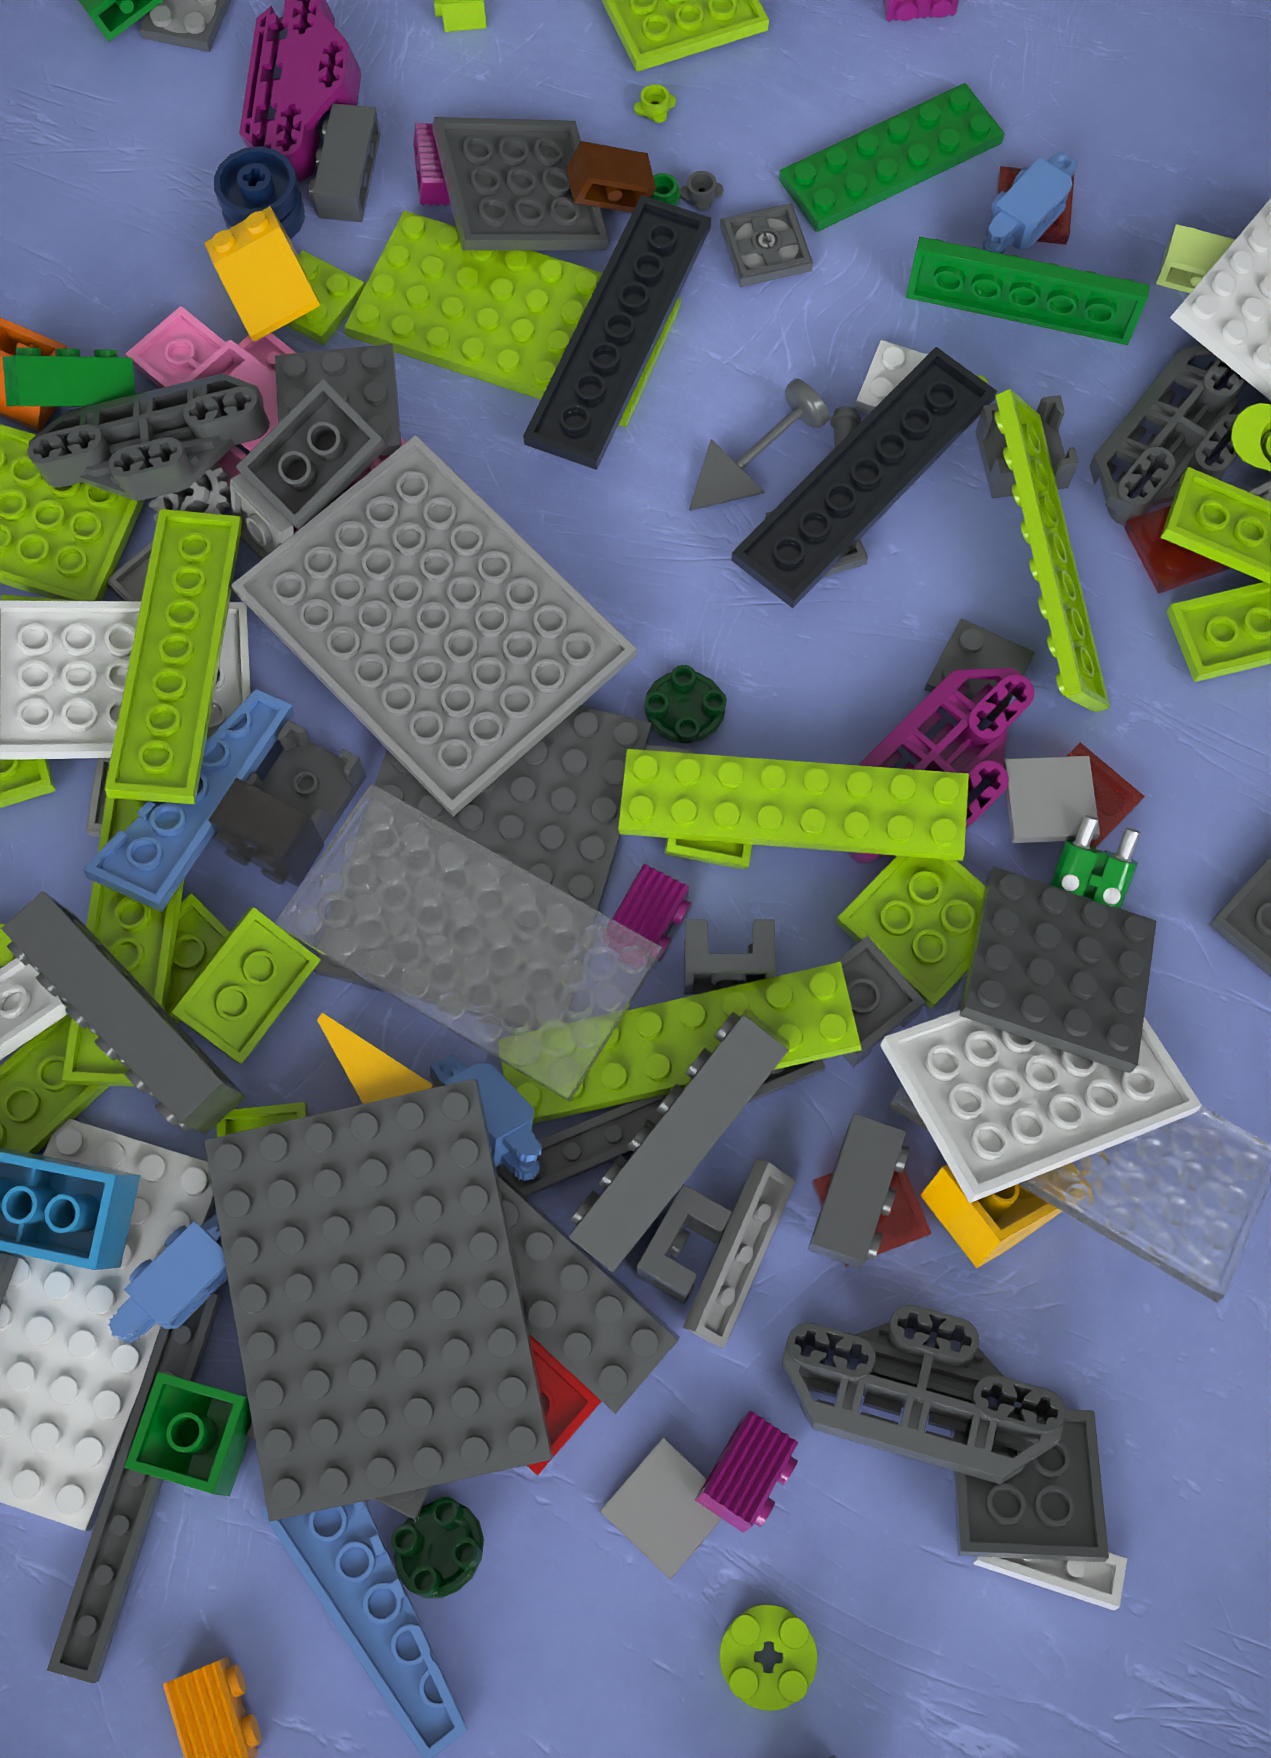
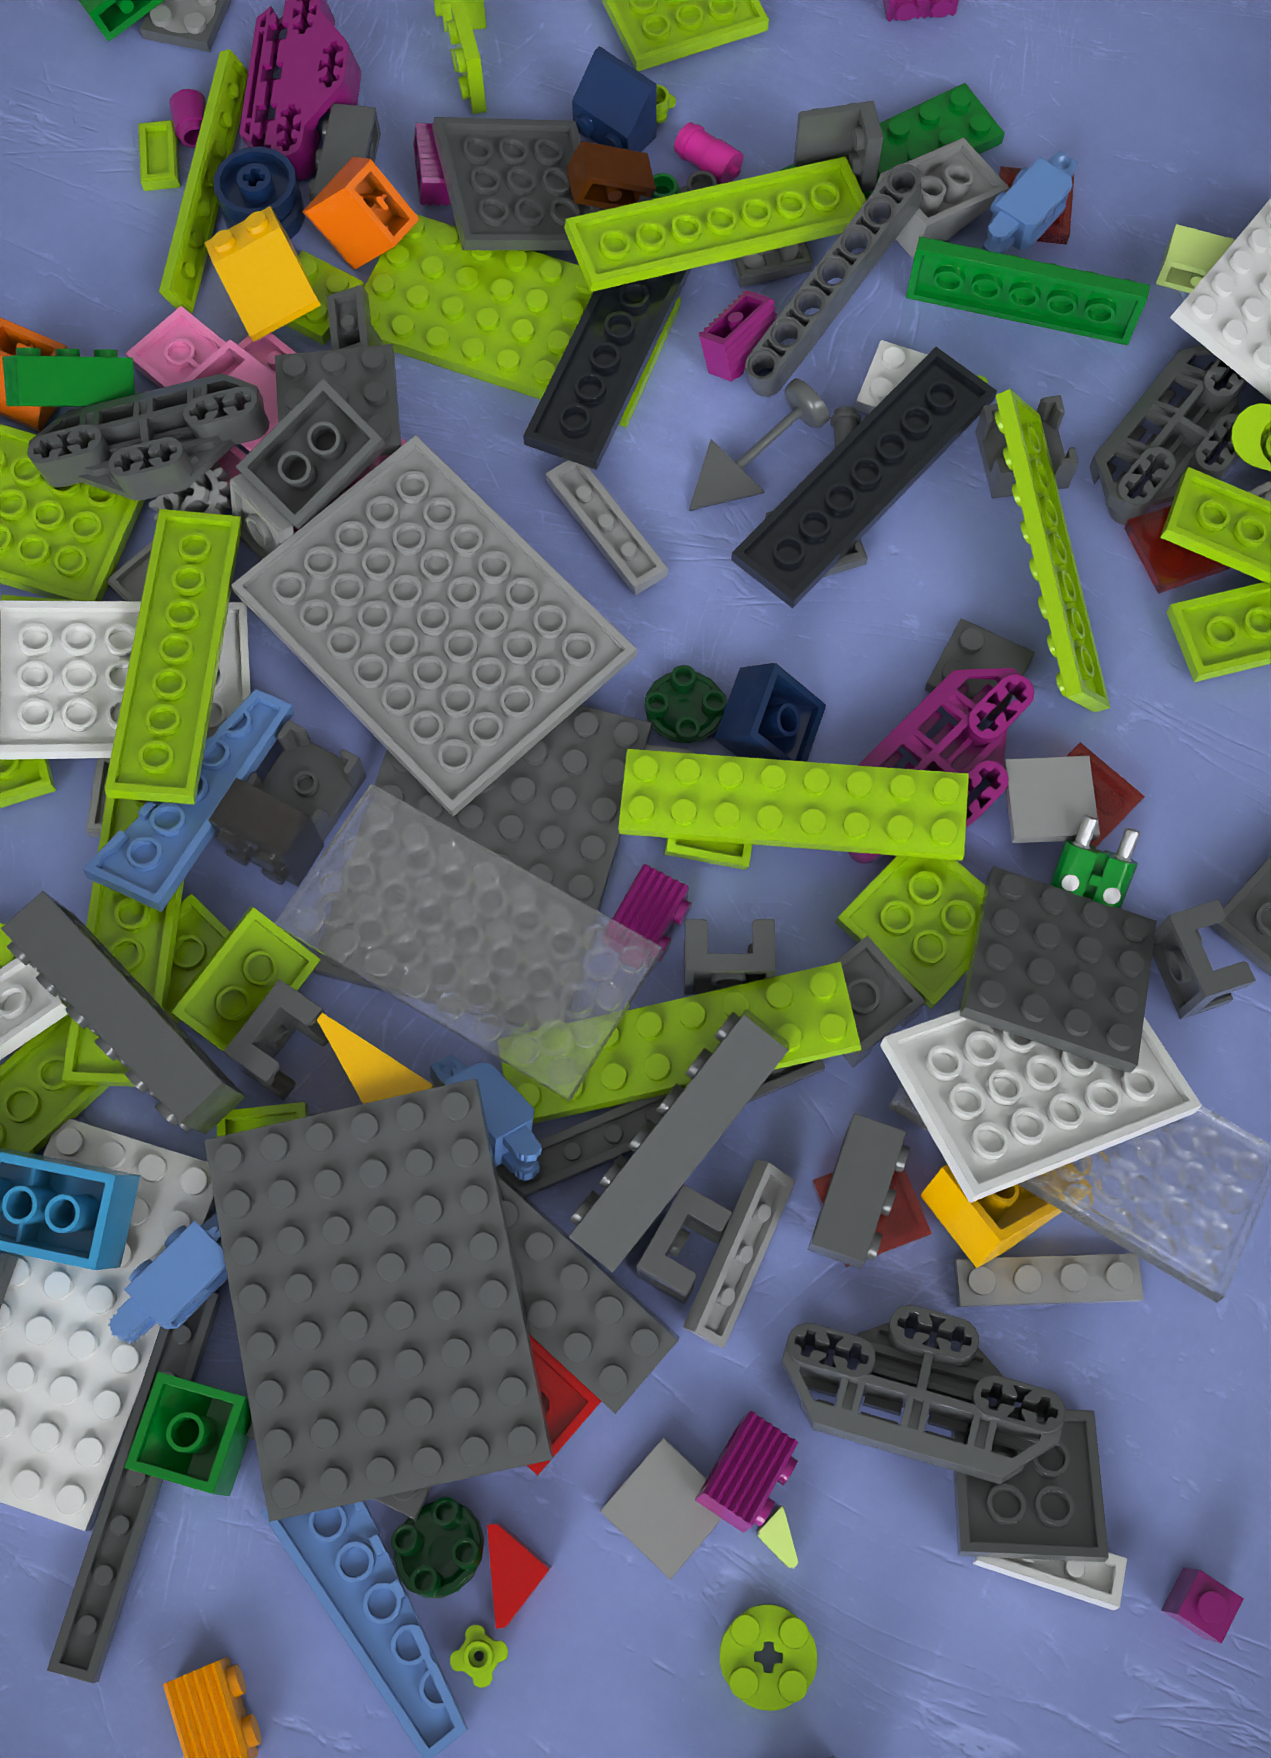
none -> lime tile [138,120,180,191]
none -> lime tile [159,49,248,313]
none -> magenta brick [169,89,206,148]
none -> dark grey panel [224,979,329,1101]
none -> orange slope [302,157,420,270]
none -> dark grey slope [327,285,383,350]
none -> lime plate [446,1,487,114]
none -> lime plate [450,1625,508,1688]
none -> red slope [487,1523,552,1629]
none -> light grey plate [545,460,668,596]
none -> lime plate [564,156,866,292]
none -> dark blue slope [572,46,657,152]
none -> dark pink piece [674,122,744,184]
none -> magenta brick [699,290,777,382]
none -> dark blue slope [714,663,826,762]
none -> dark grey beam [745,164,922,397]
none -> yellowish green slope [756,1505,798,1569]
none -> dark grey bracket [793,100,883,192]
none -> light grey slope [874,138,1010,258]
none -> light grey plate [953,1253,1144,1307]
none -> dark grey panel [1152,899,1256,1019]
none -> magenta brick [1161,1567,1244,1644]

